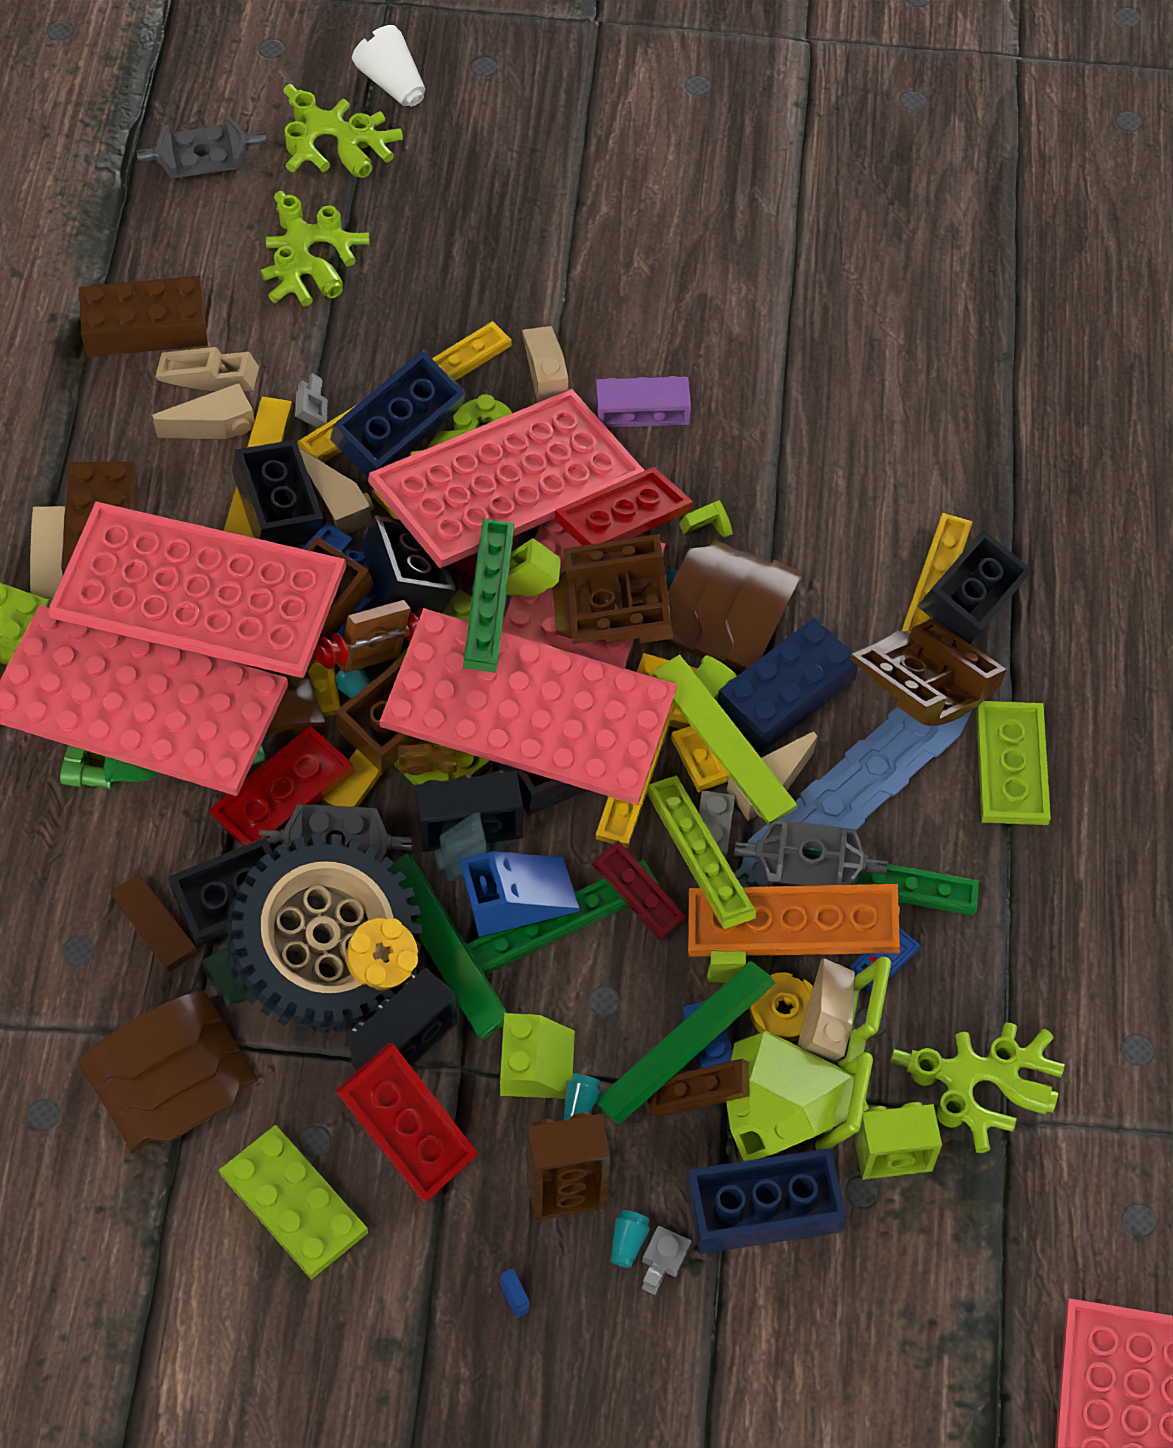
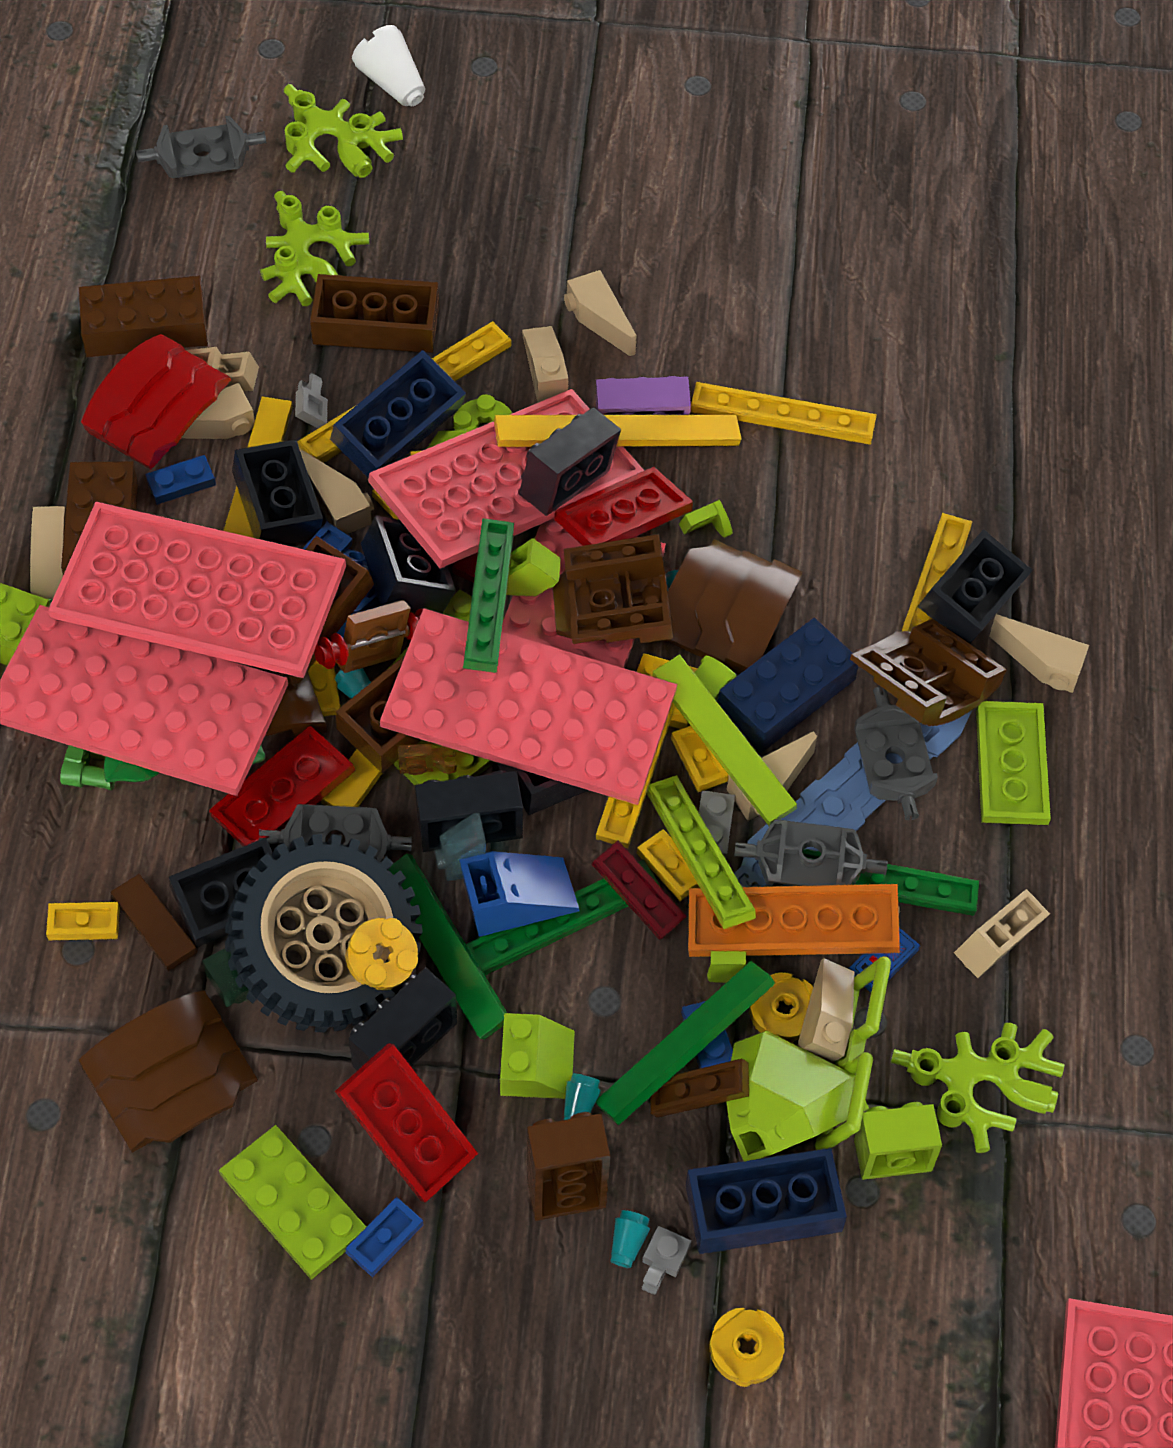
blue tile [500,1268,529,1318] -> none
none -> yellow plate [46,902,120,941]
none -> red slope [81,334,231,470]
none -> blue plate [145,455,216,505]
none -> reddish brown brick [310,274,439,353]
none -> blue plate [345,1197,423,1278]
none -> yellow tile [494,415,741,447]
none -> black brick [519,407,621,516]
none -> tan slope [564,270,637,356]
none -> yellow plate [637,829,699,901]
none -> yellow tile [690,382,877,445]
none -> yellow plate [709,1308,785,1387]
none -> dark grey plate [854,686,938,820]
none -> tan slope [954,889,1050,978]
none -> tan slope [989,614,1089,693]

